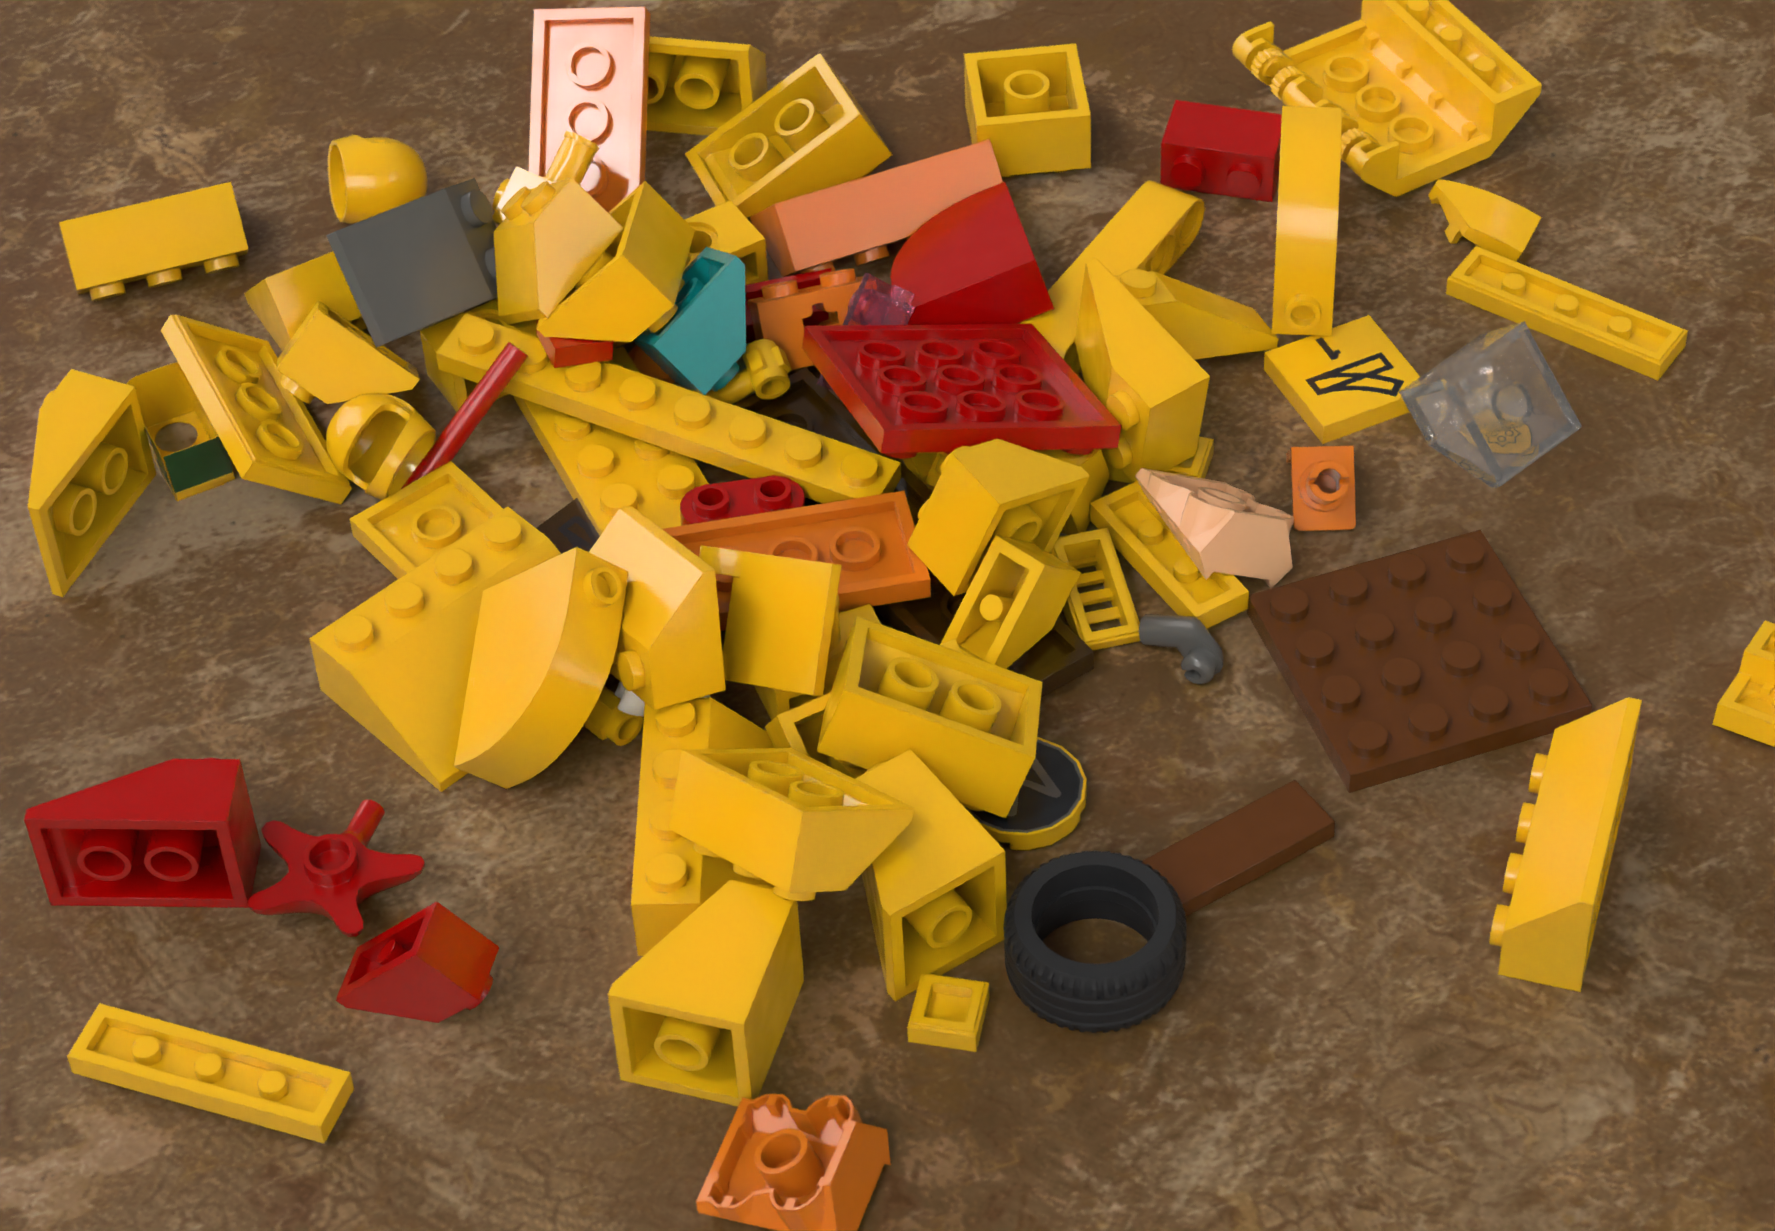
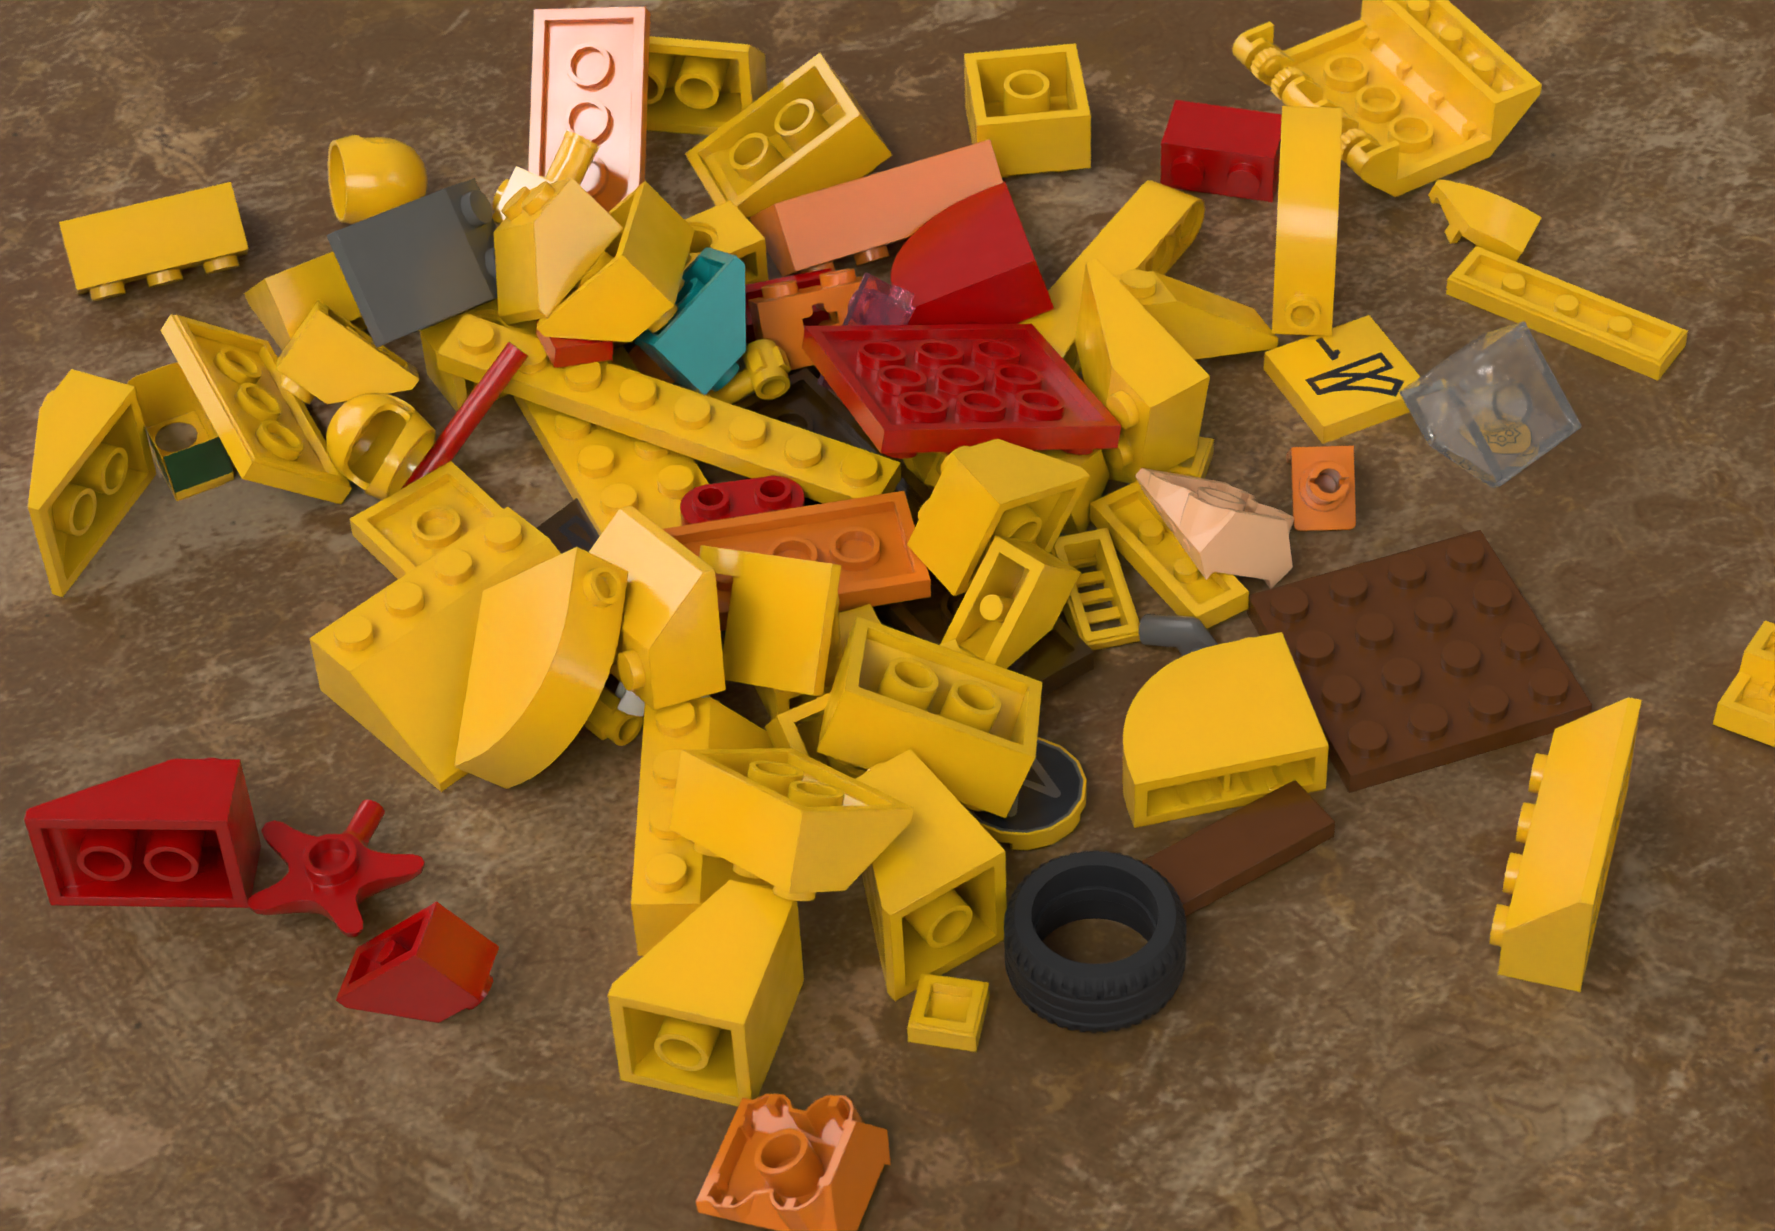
yellow plate [67,1003,354,1144] -> none
none -> yellow brick [1122,632,1329,828]

